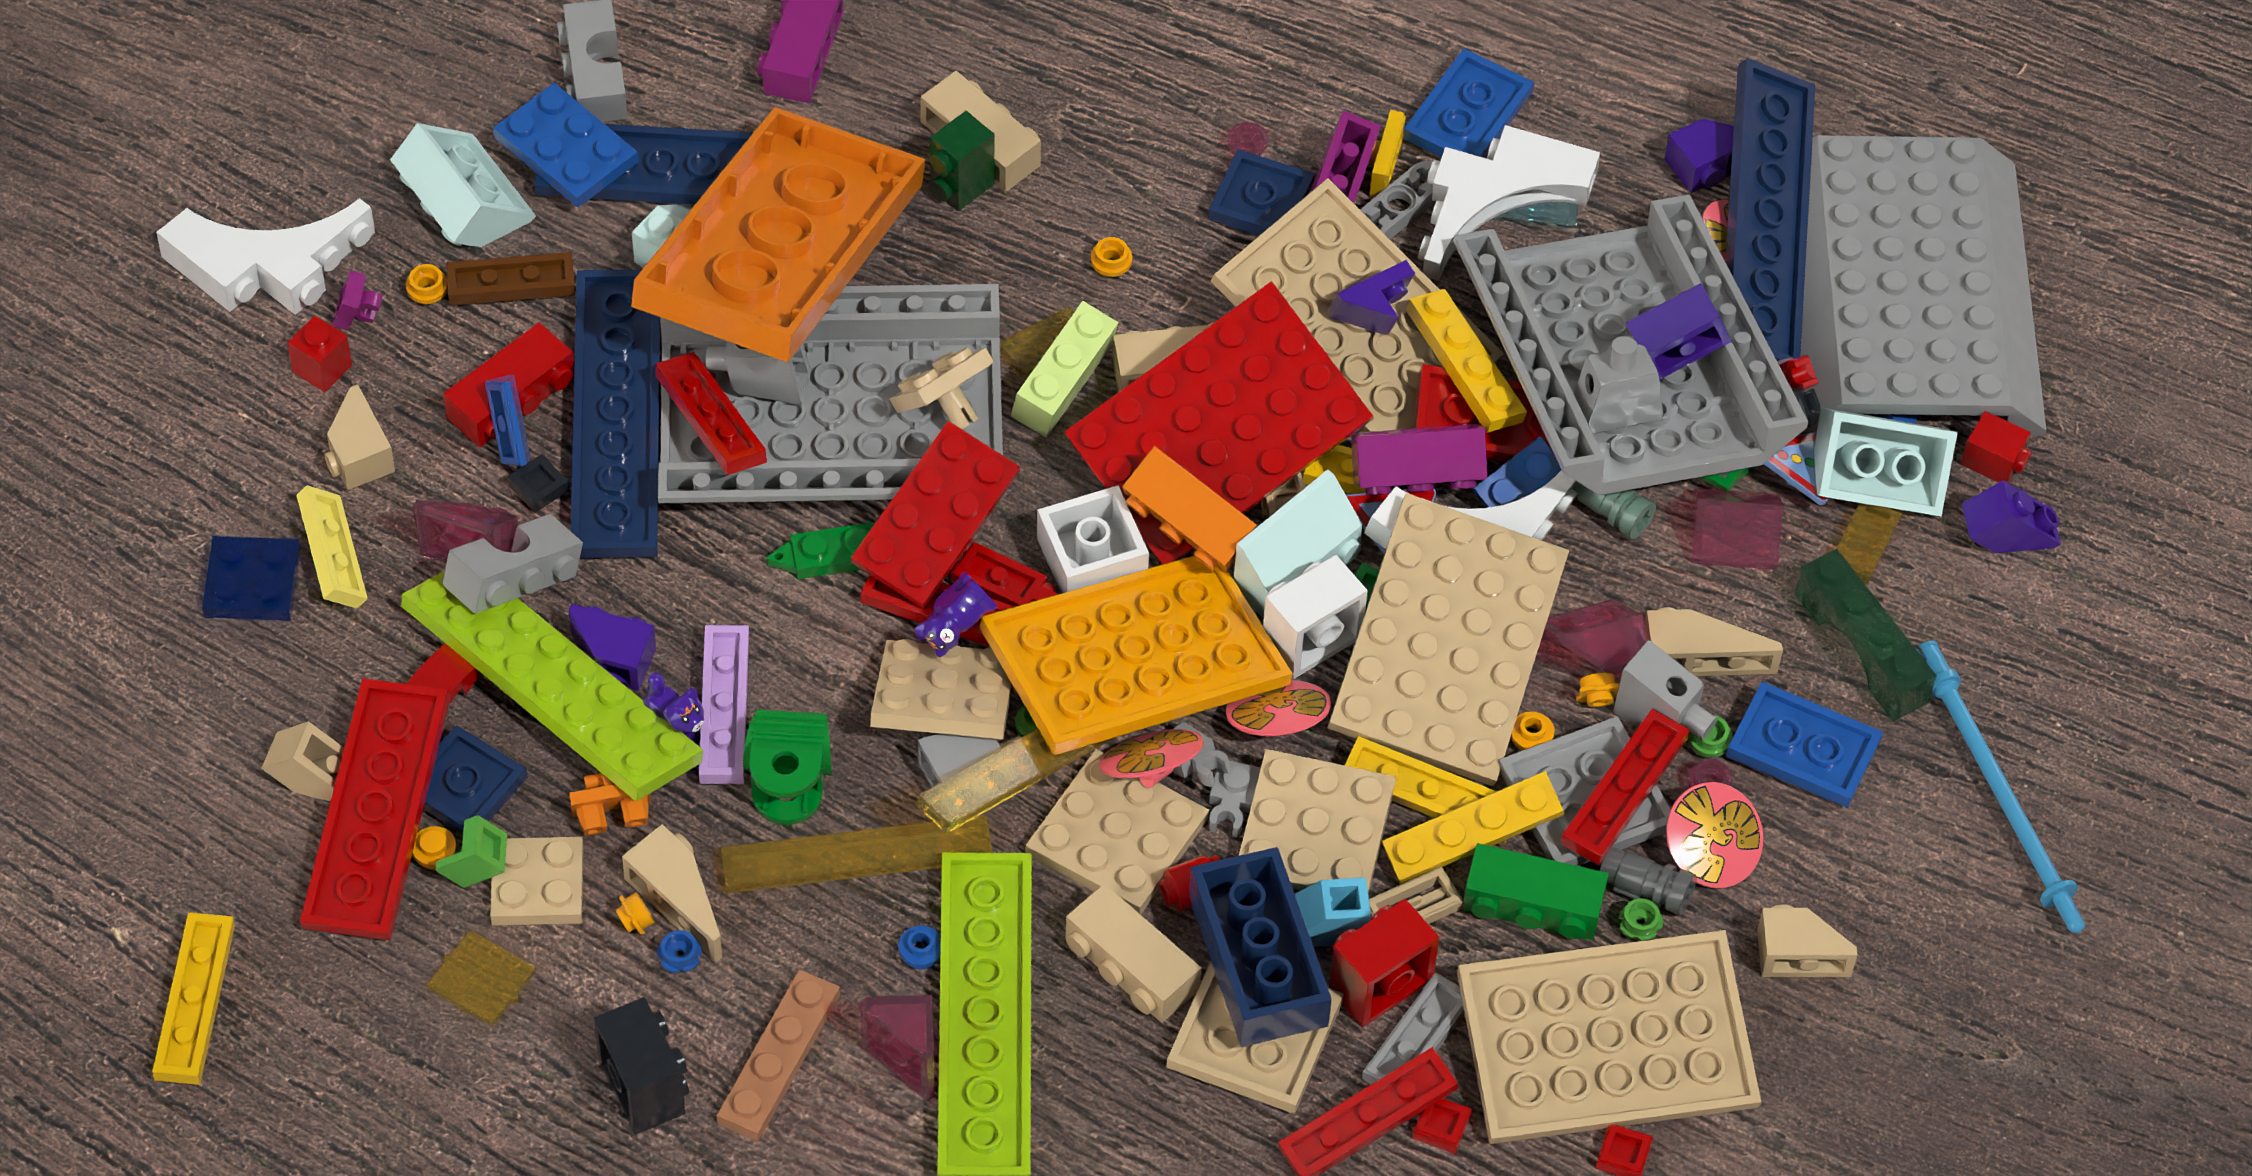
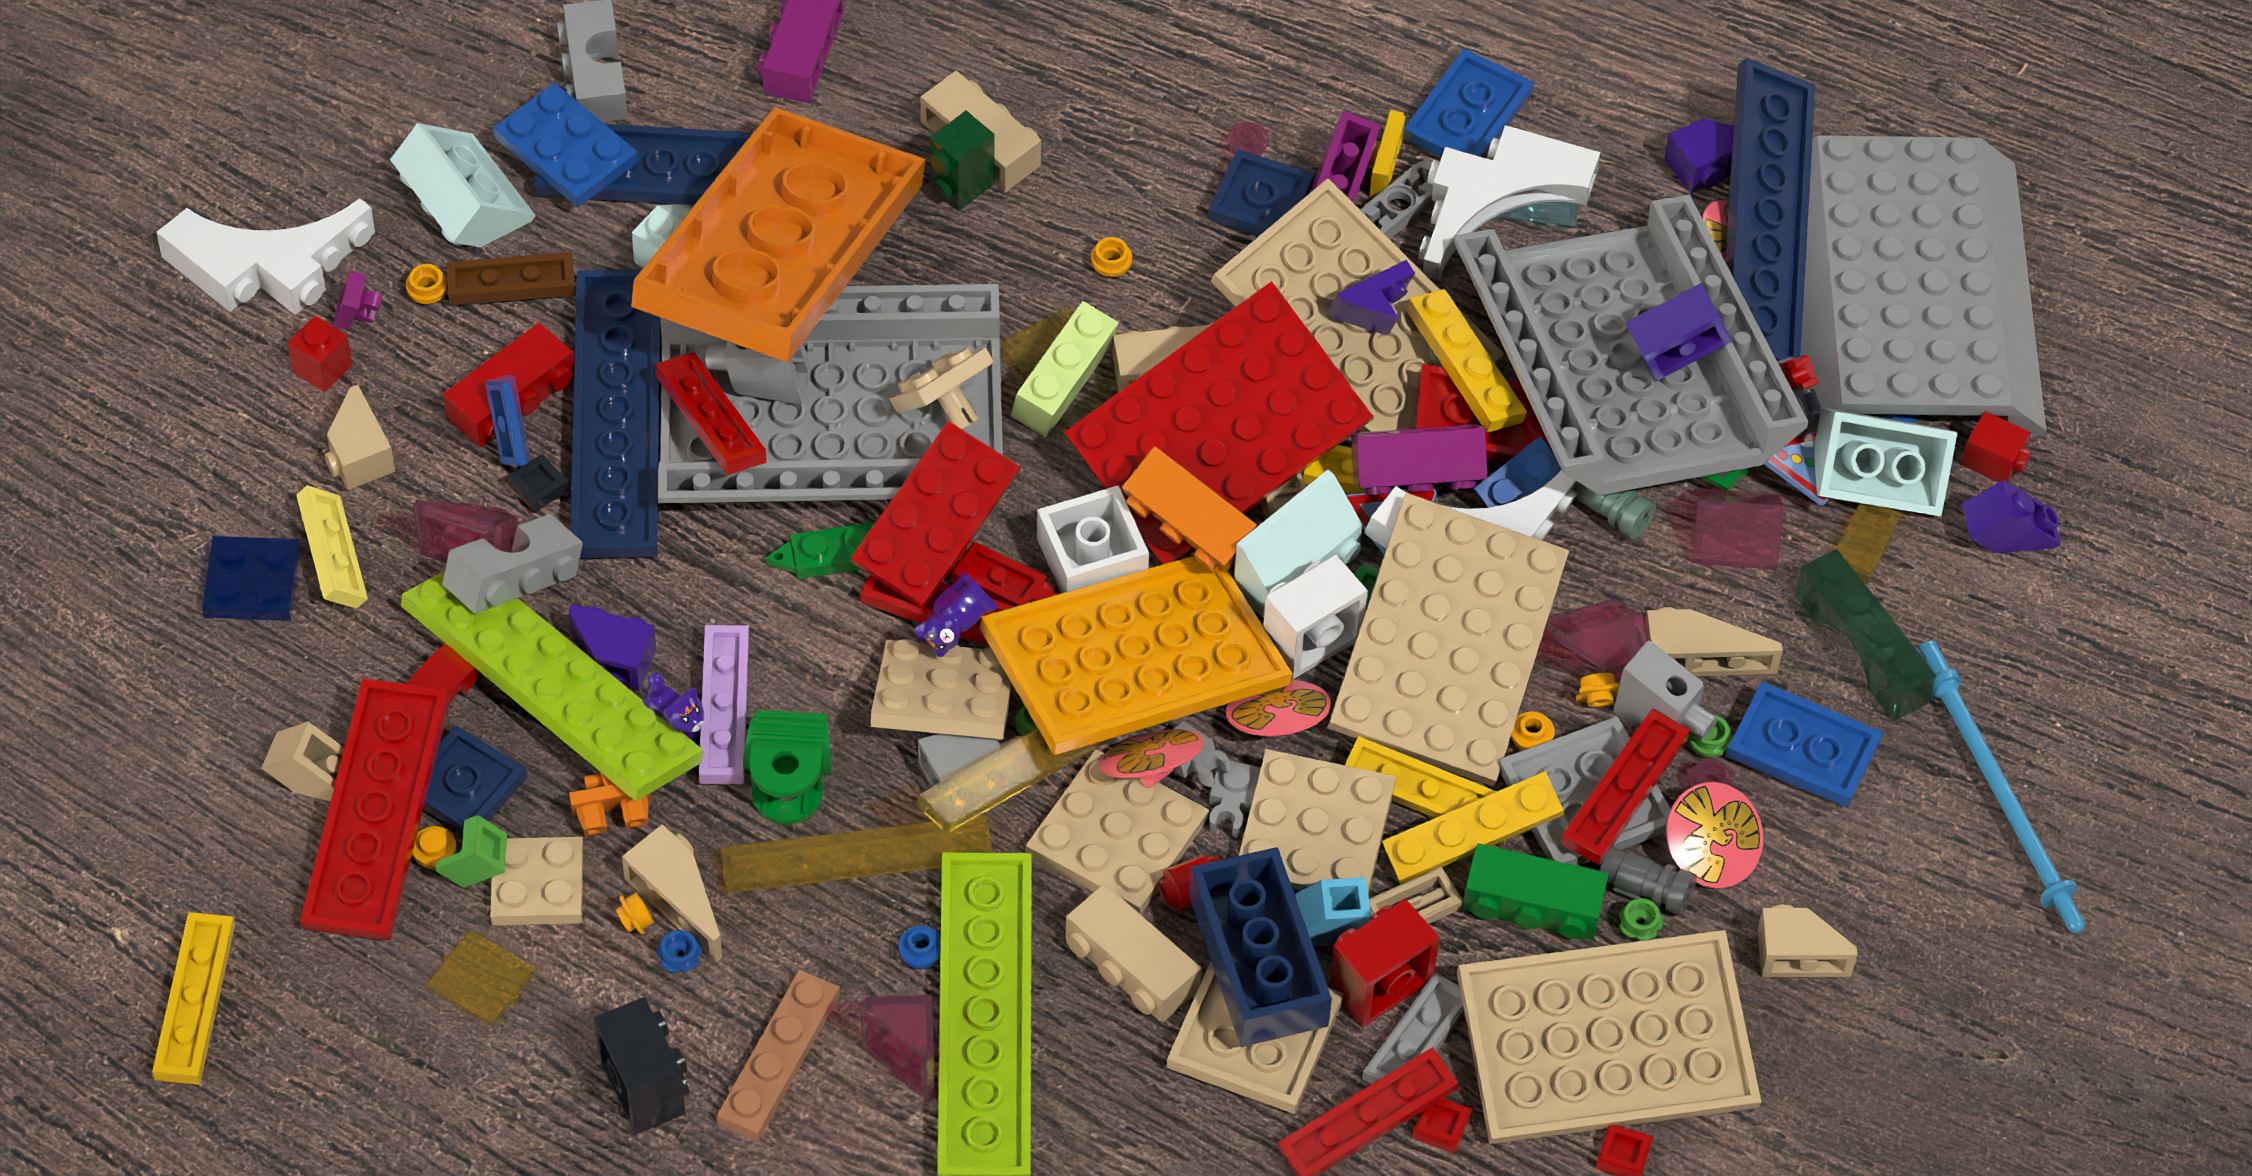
light grey torso [1574,336,1663,434] -> none

